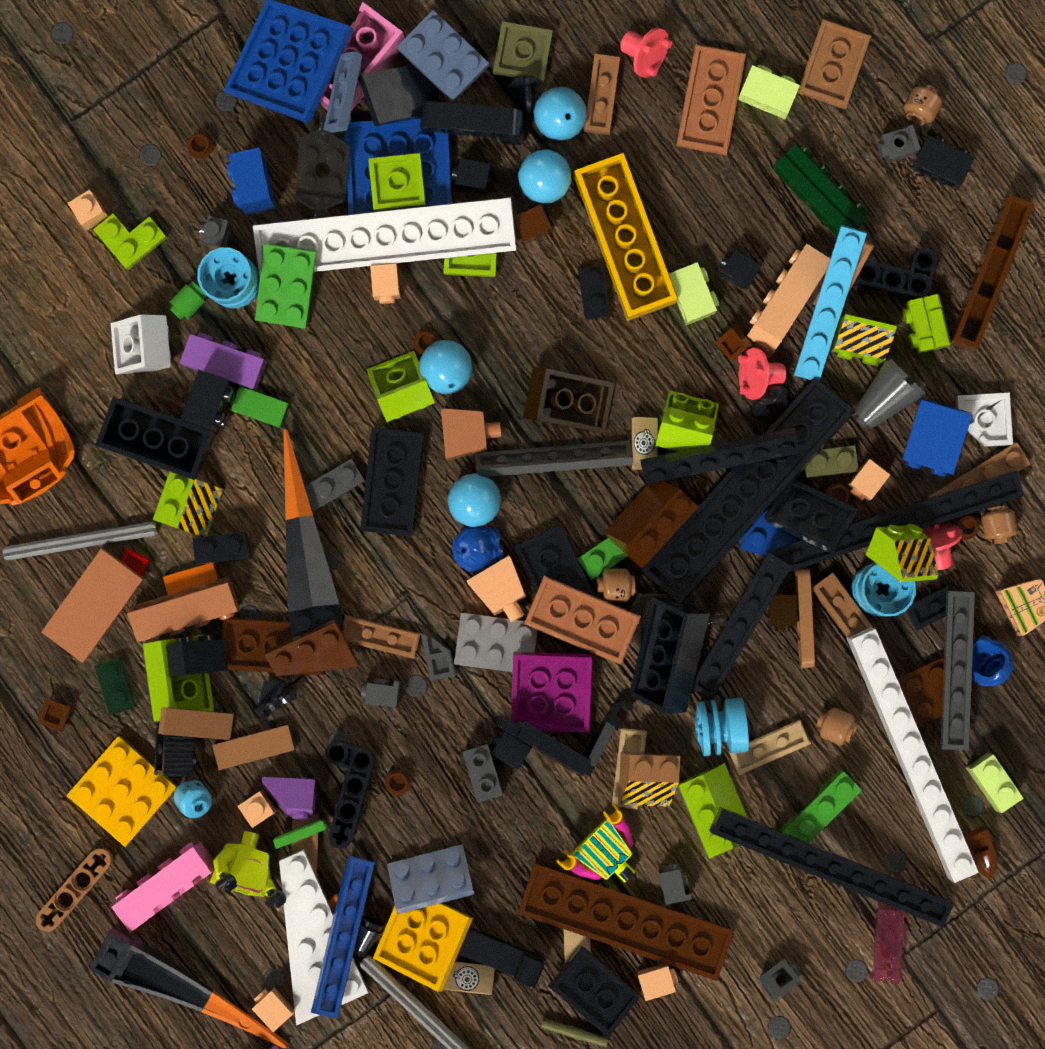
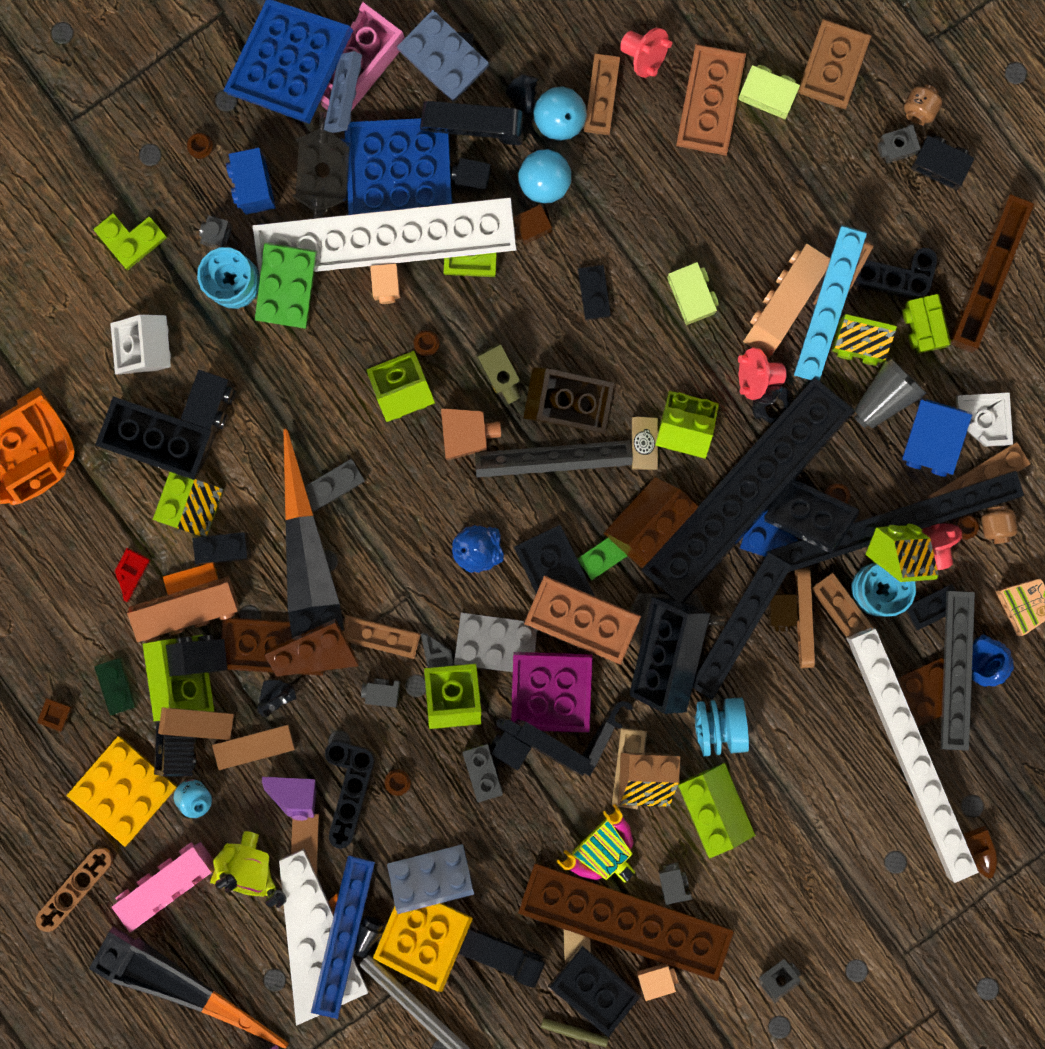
light grey axle [3,521,157,560] -> none
nougat tile [41,548,145,663] -> none
light nougat brick [68,189,109,230] -> none
bright green brick [169,281,207,320] -> none
medium lavender brick [180,332,267,392] -> none
bright green tile [231,386,289,428] -> none
light nougat brick [238,789,278,828] -> none
light nougat brick [252,987,295,1032] -> none
bright green tile [273,818,328,849] -> none
black tile [358,65,440,127] -> none
black plate [360,428,424,537] -> none
lime plate [368,153,426,212] -> none
medium azure piece [419,340,473,394] -> none
tan slope [443,961,495,995] -> none
medium azure piece [447,473,501,527] -> none
light nougat torso [467,556,526,623] -> none
olive plate [493,21,553,83] -> none
yellow brick [574,153,677,321] -> none
medium nougat head [597,568,635,602] -> none
black plate [640,428,800,485] -> none
black plate [709,807,954,928] -> none
reddish brown plate [715,324,752,362] -> none
black brick [719,249,762,292] -> none
tan tile [728,719,811,775] -> none
dark green brick [772,144,868,237] -> none
bright green arch [779,769,862,865] -> none
olive plate [805,446,858,478] -> none
medium nougat head [816,707,858,746] -> none
light nougat brick [847,459,890,501] -> none
clear pink plate [872,908,904,984] -> none
yellowish green brick [966,753,1024,813] -> none
none -> lime slope [424,664,481,729]
none -> olive torso [475,343,522,404]

